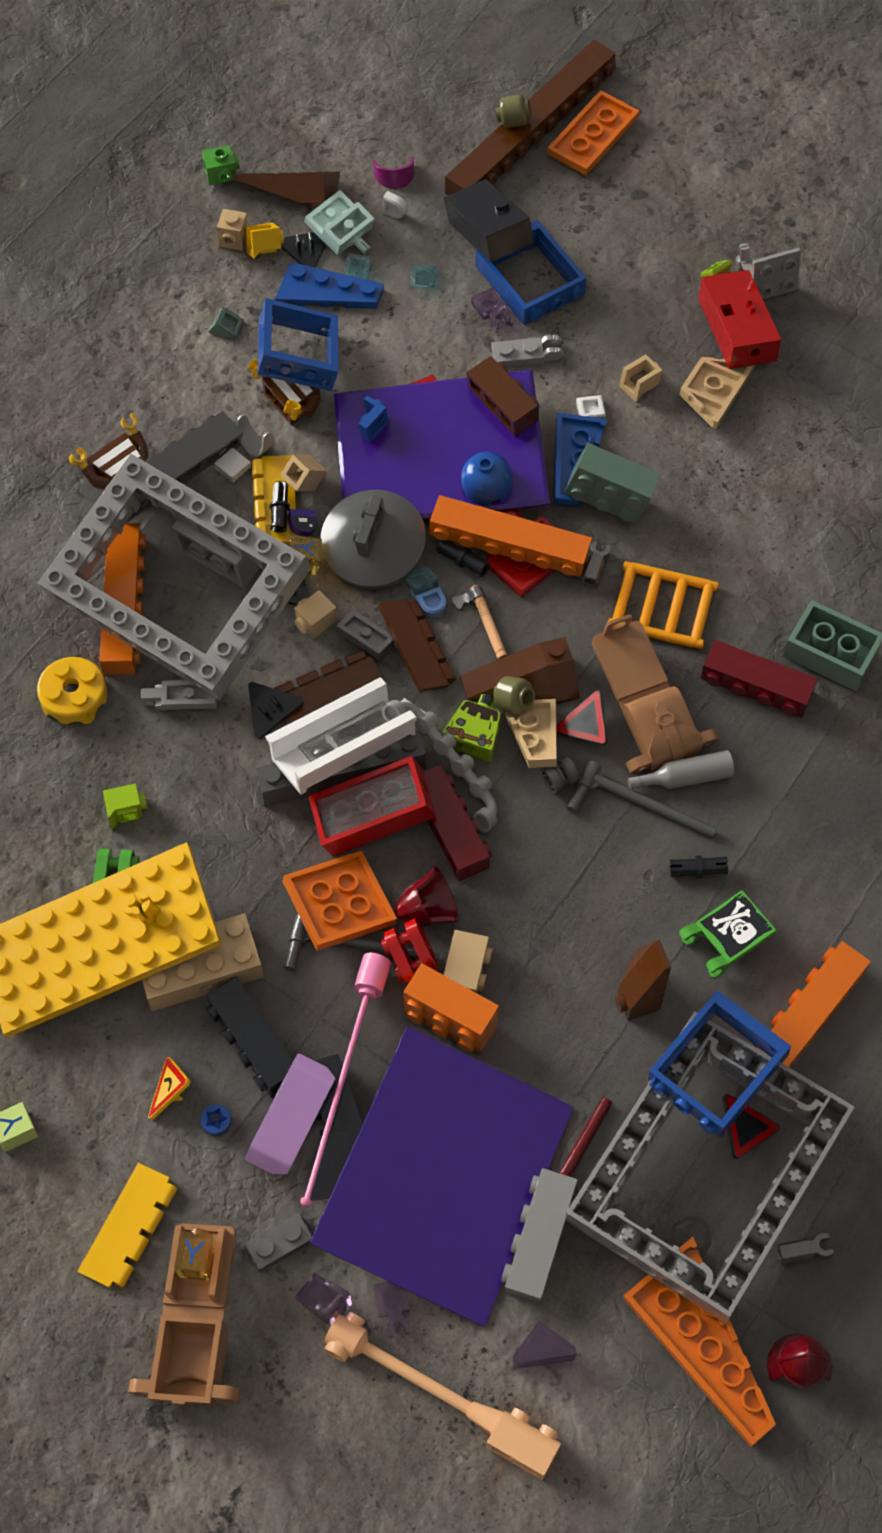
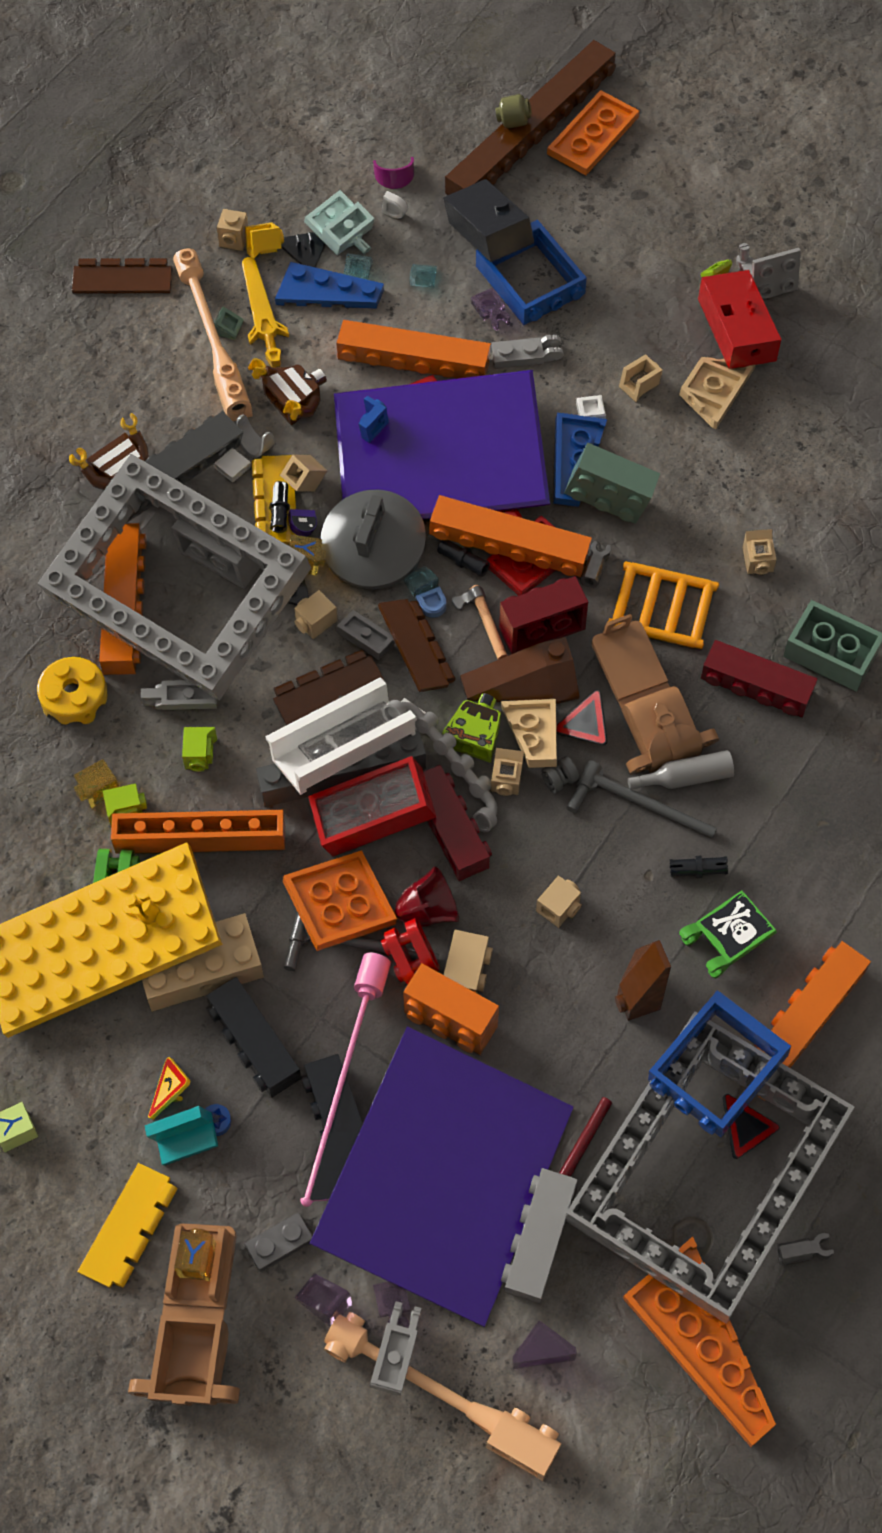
bright green brick [202,145,240,185] -> none
reddish brown wedge [233,171,340,208] -> none
lavender piece [245,1054,336,1175] -> none
black piece [248,682,304,739] -> none
blue window [257,298,339,392] -> none
blue cylinder [461,451,513,506] -> none
reddish brown brick [467,356,540,437] -> none
olive head [493,676,535,714] -> none
dark red helmet [766,1333,833,1389] -> none
none -> reddish brown windscreen [72,258,172,294]
none -> clear yellow brick [73,759,119,808]
none -> orange brick [111,810,285,854]
none -> teal panel [145,1106,218,1166]
none -> light nougat bar [173,248,253,421]
none -> lime window [182,727,218,772]
none -> yellow sword [242,257,289,368]
none -> orange brick [336,320,491,379]
none -> light grey hinge [370,1301,422,1396]
none -> tan window [491,748,524,796]
none -> dark red brick [499,576,589,654]
none -> tan brick [536,876,581,928]
none -> tan window [742,529,776,575]

